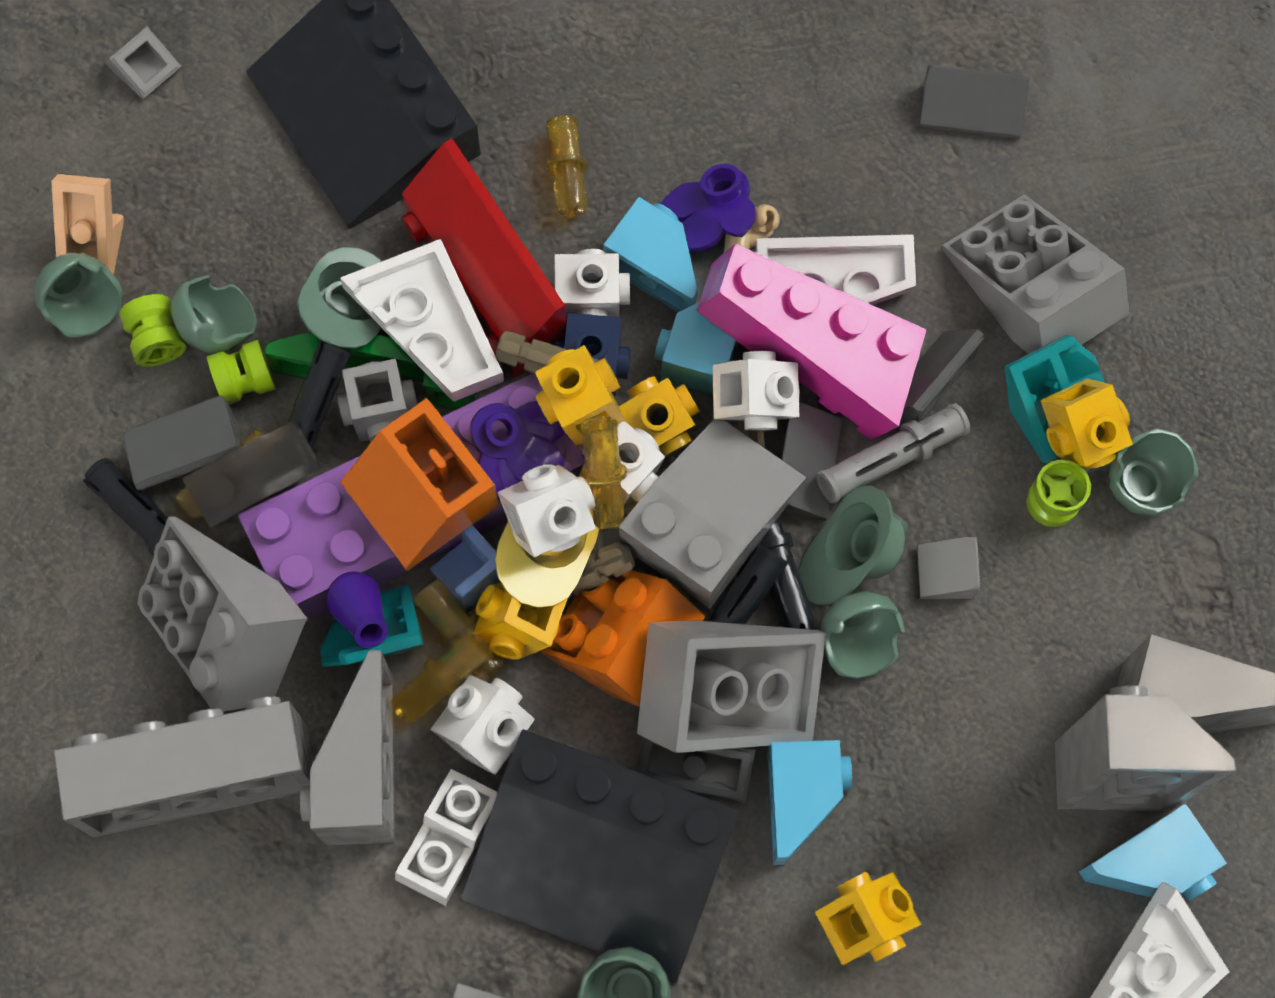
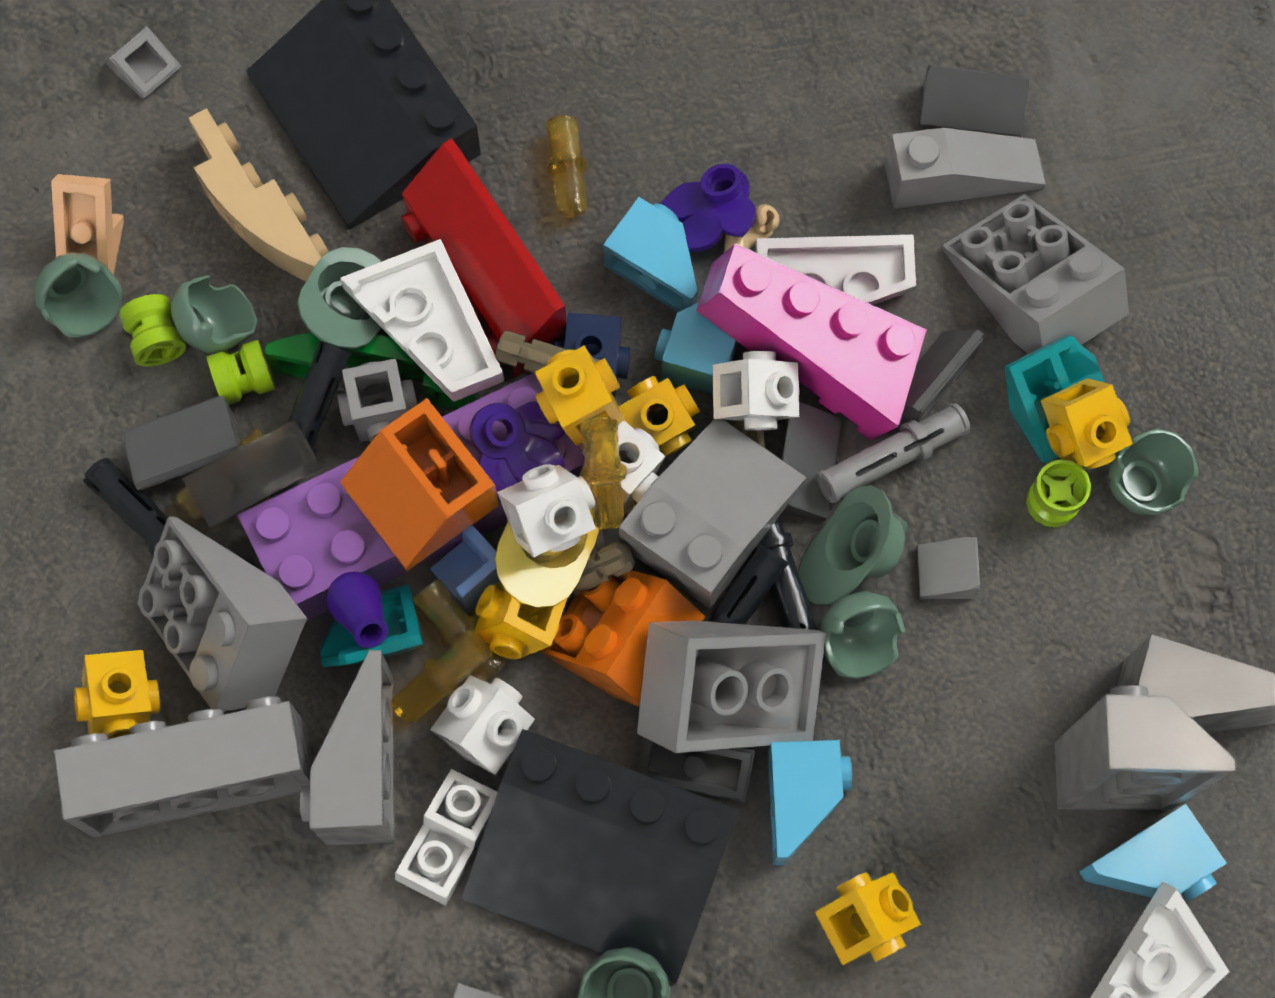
white brick [555,249,630,323] -> none
none -> yellow brick [74,650,160,739]
none -> tan slope [188,108,329,281]
none -> light grey slope [884,128,1046,209]

